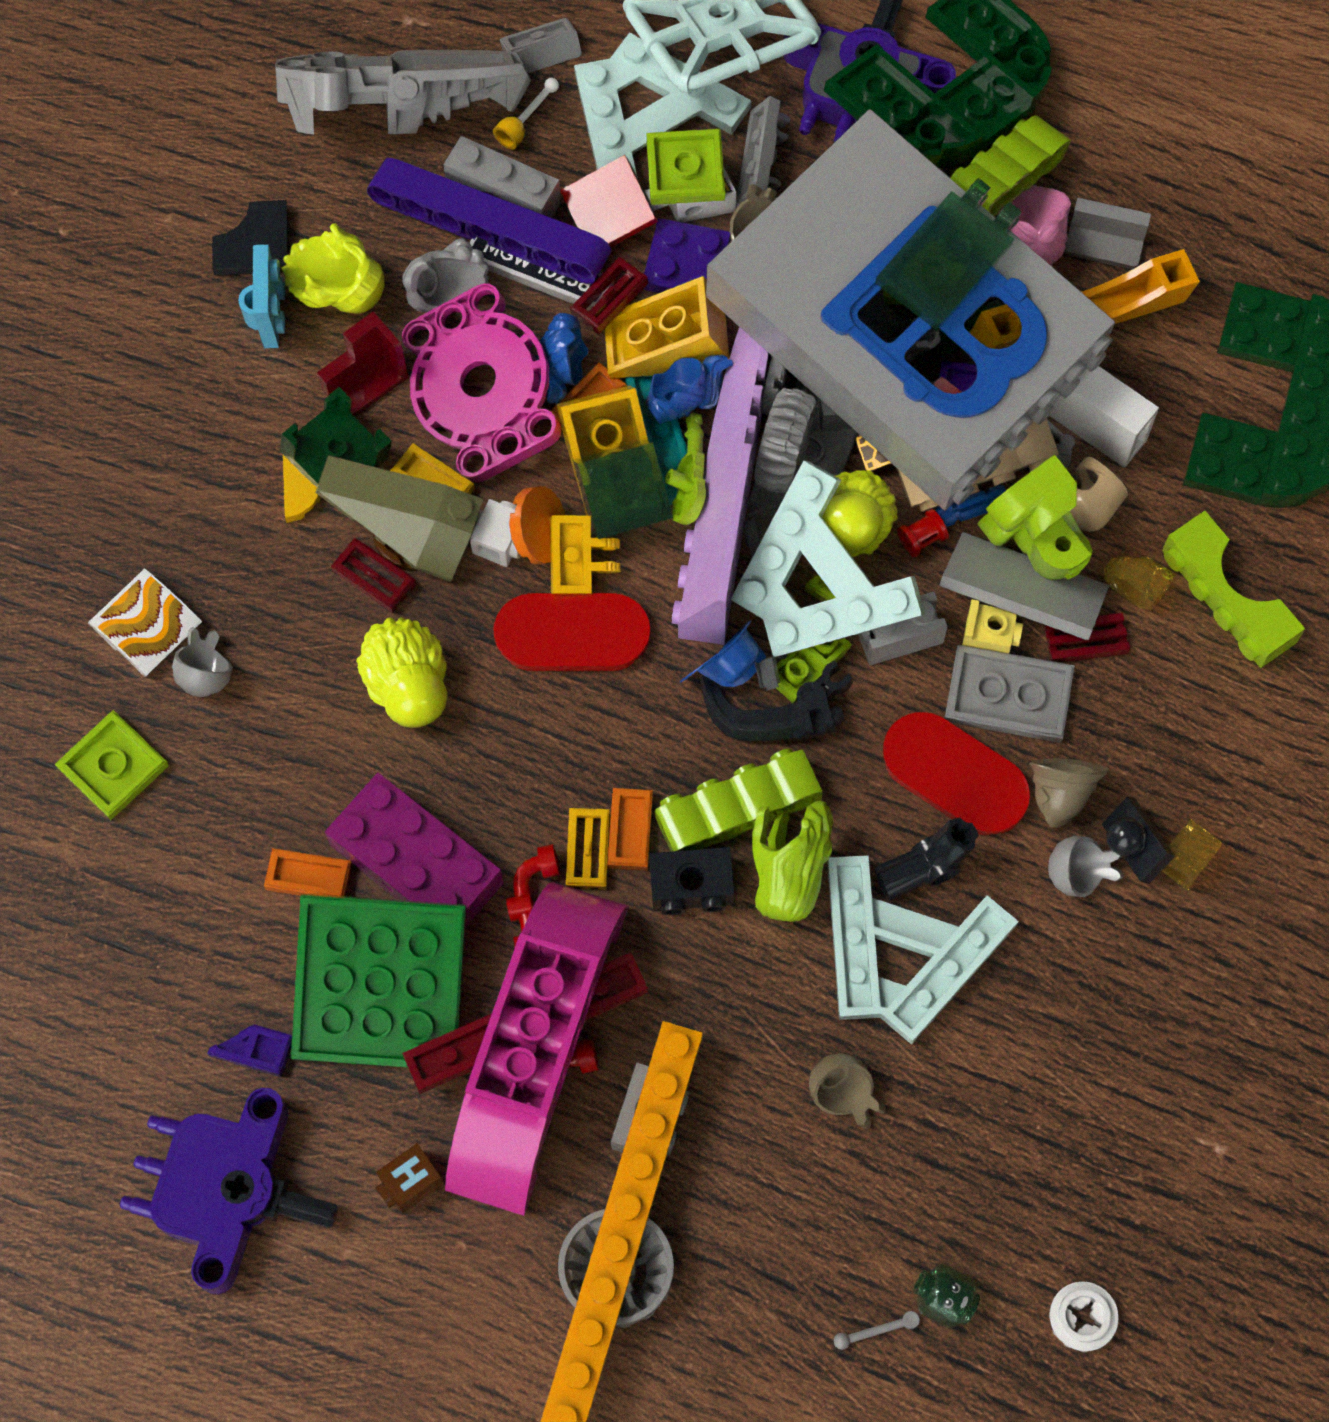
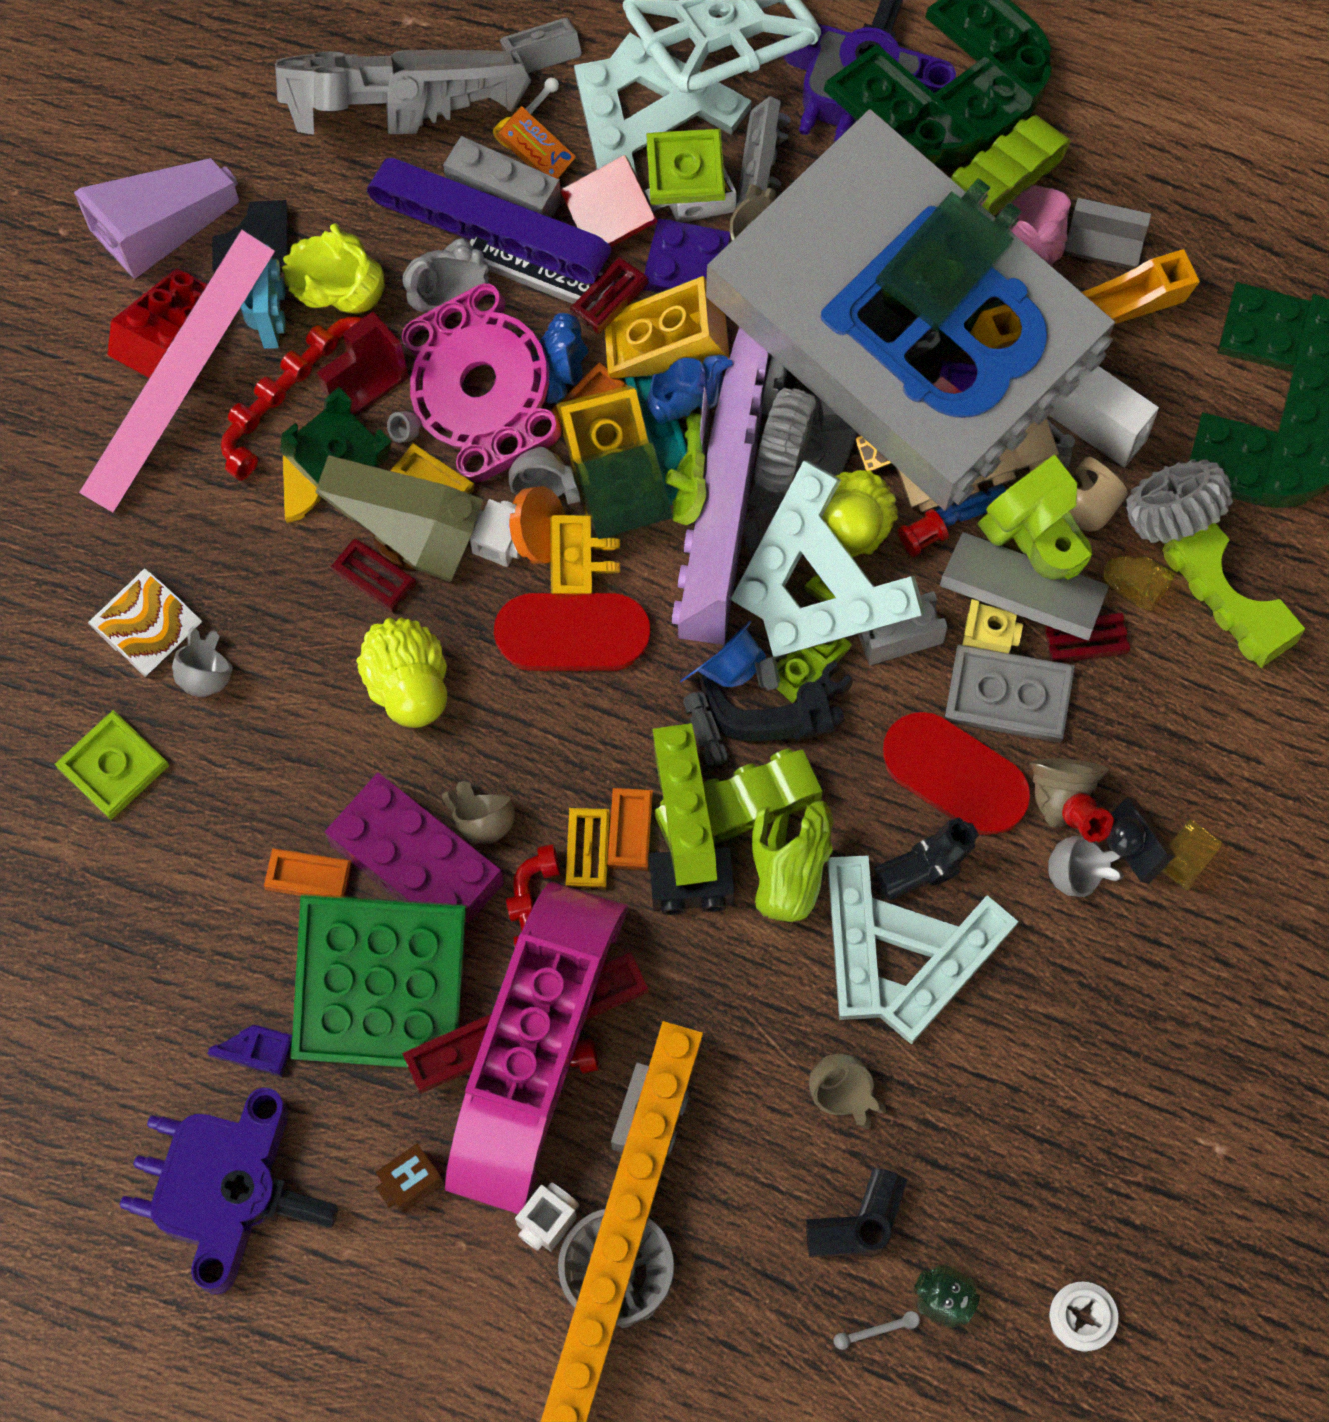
none -> lavender slope [74,158,239,279]
none -> bright pink tile [79,230,275,513]
none -> red slope [107,268,207,378]
none -> red bar [220,316,387,481]
none -> light grey hinge [387,411,421,443]
none -> dark tan piece [442,781,515,845]
none -> orange tile [496,106,576,179]
none -> light grey piece [508,447,580,504]
none -> white brick [515,1182,580,1252]
none -> lime arch [653,723,717,886]
none -> dark grey axle [683,692,728,767]
none -> sticker [700,386,711,463]
none -> black piece [806,1167,908,1258]
none -> red bush [1062,793,1114,842]
none -> light grey gear [1126,459,1233,543]

